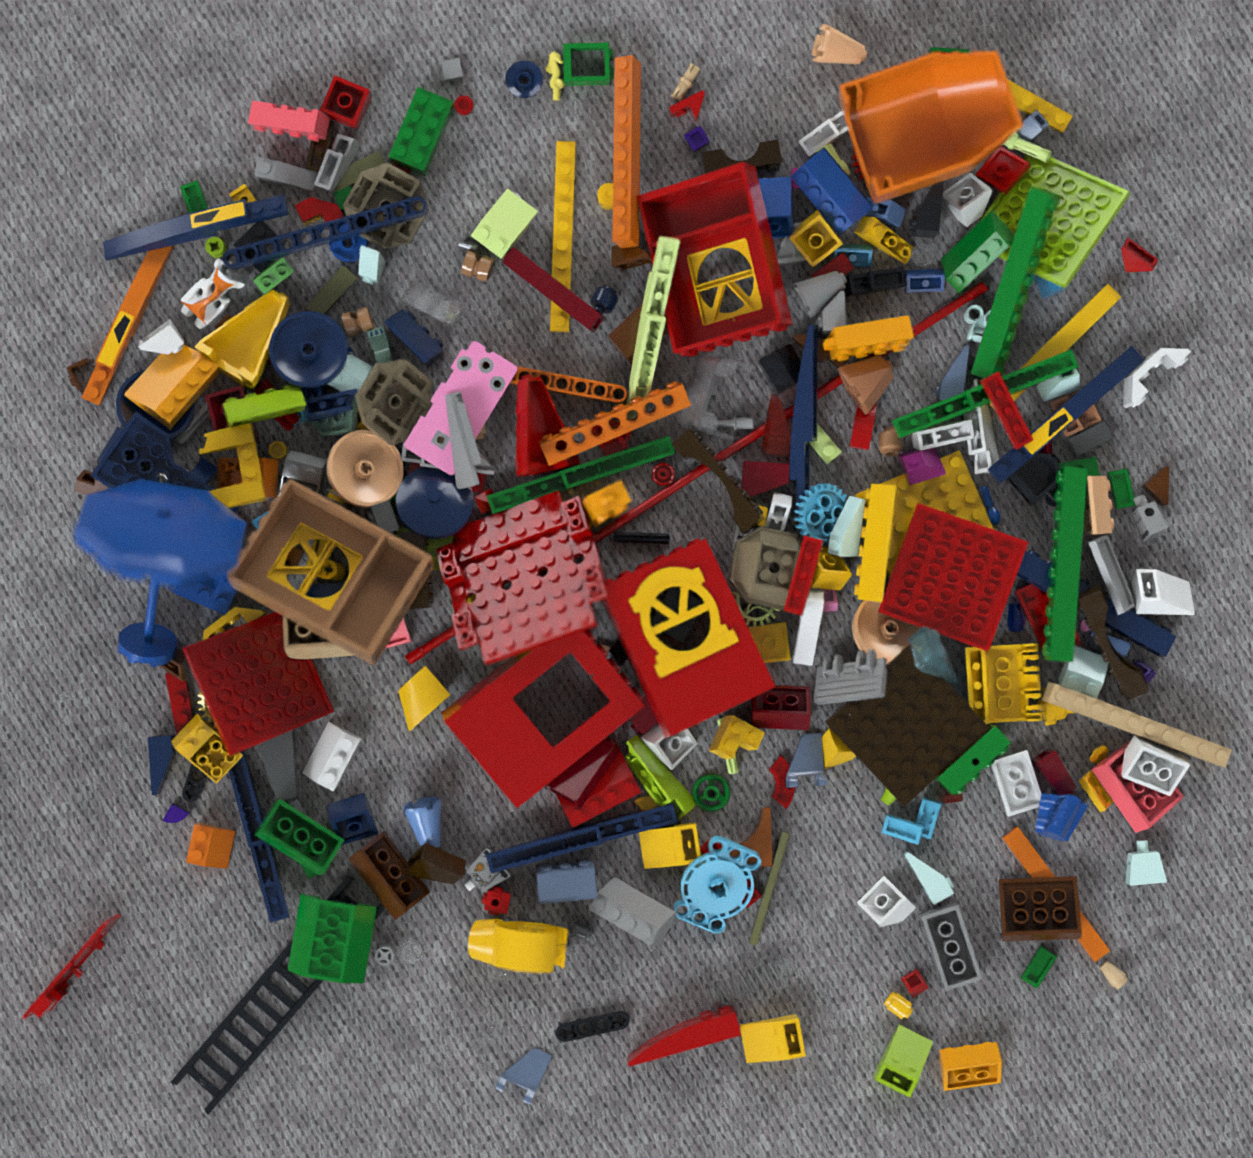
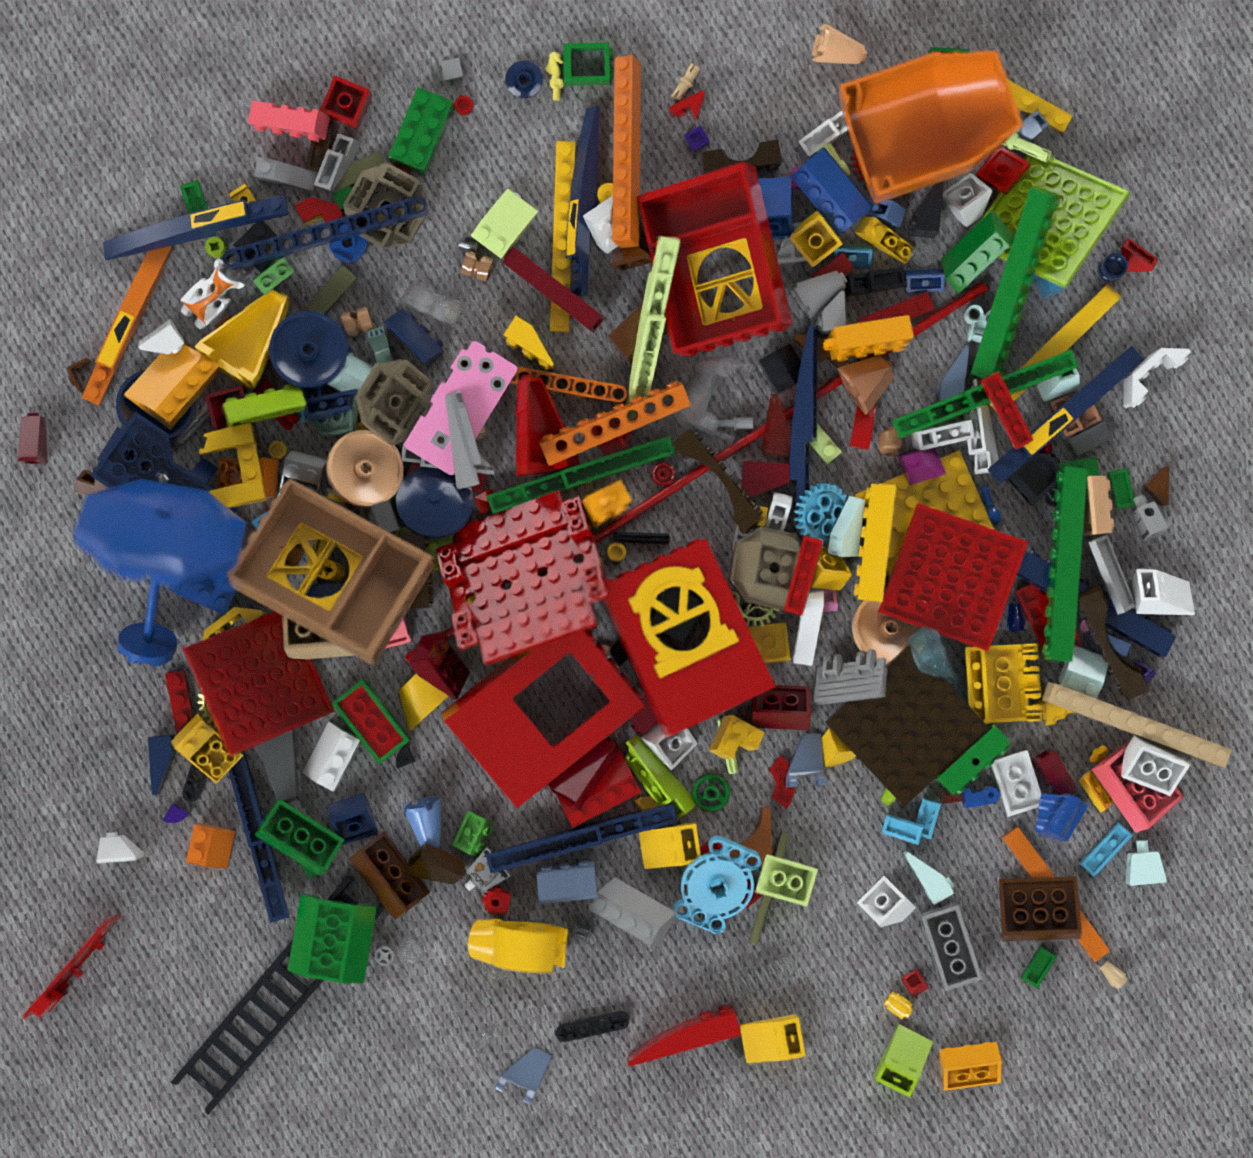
reddish brown slope [160,649,190,681] -> none
light aqua slope [358,245,386,285] -> none
dark blue head [590,285,618,315] -> none
none -> slope [18,413,48,464]
none -> white slope [97,832,144,863]
none -> red brick [332,679,412,764]
none -> black tile [396,744,415,769]
none -> dark red slope [409,632,470,700]
none -> bright green bracket [452,810,494,856]
none -> yellow slope [504,316,555,371]
none -> dark blue slope [566,106,600,297]
none -> white slope [583,196,618,254]
none -> yellow tile [607,543,626,562]
none -> clear smoke tile [727,1036,745,1058]
none -> yellowish green slope [756,854,818,906]
none -> red hinge [856,291,935,323]
none -> blue leg [961,786,999,808]
none -> medium azure tile [1079,822,1133,877]
none -> dark blue wheel [1097,253,1128,282]

